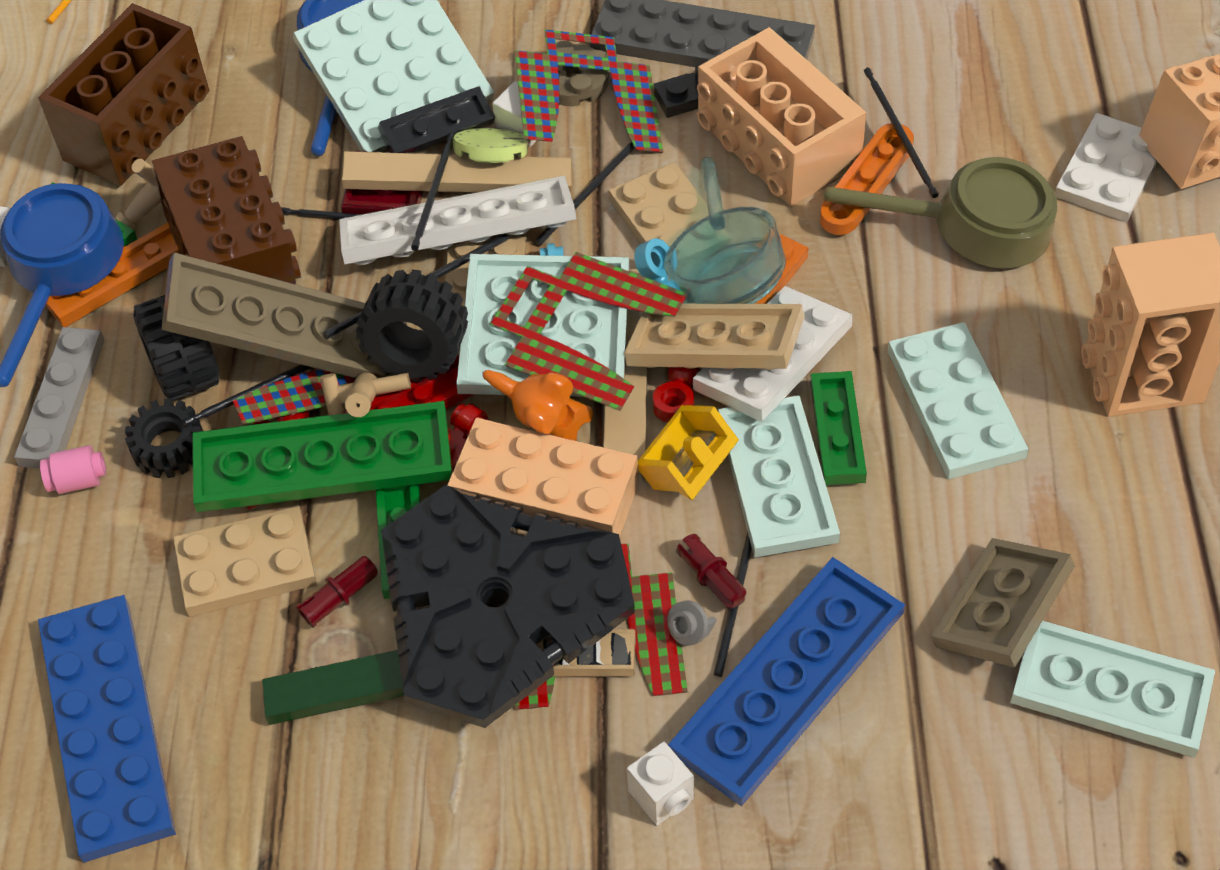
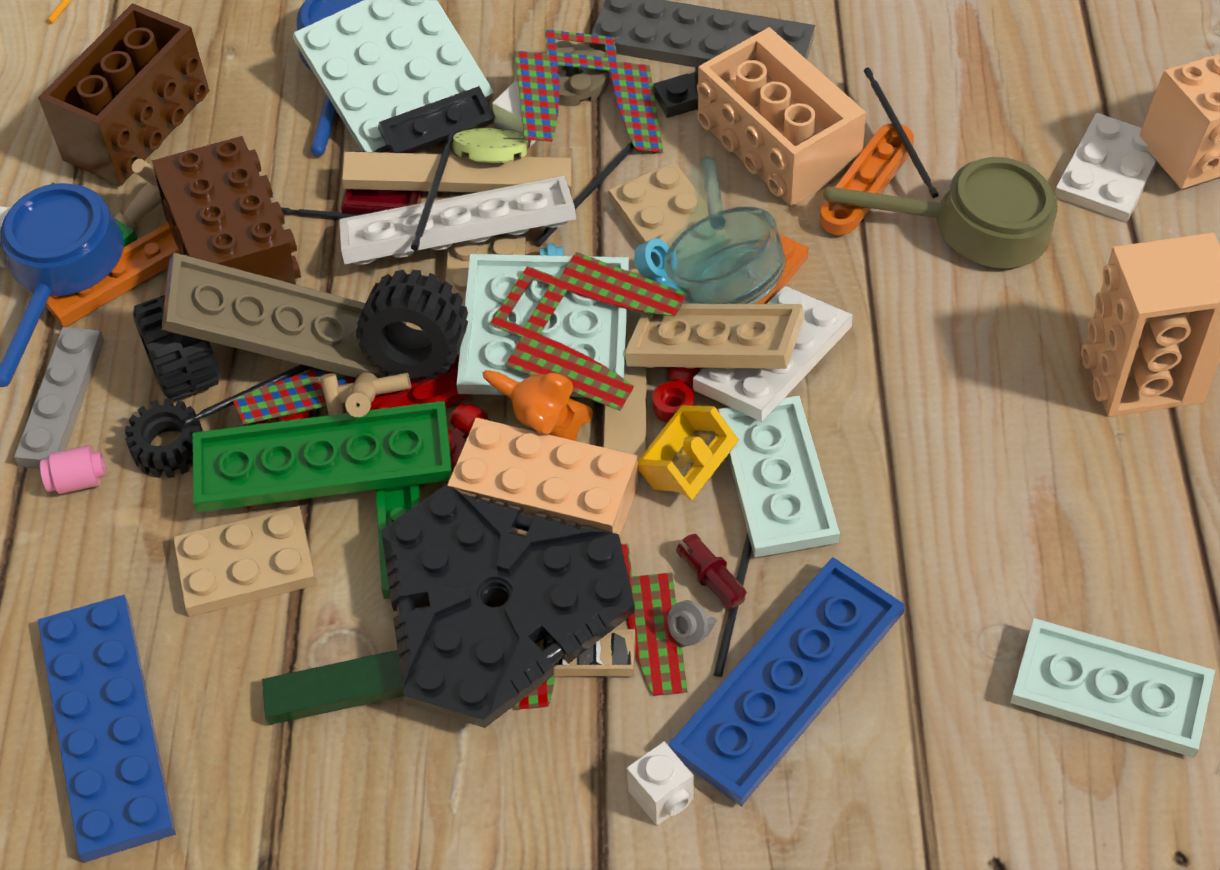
dark red axle [296,556,378,628] -> none
black axle [323,233,508,339] -> none
green plate [810,371,867,485] -> none
light aqua plate [887,322,1029,479] -> none
dark tan plate [931,538,1075,668] -> none

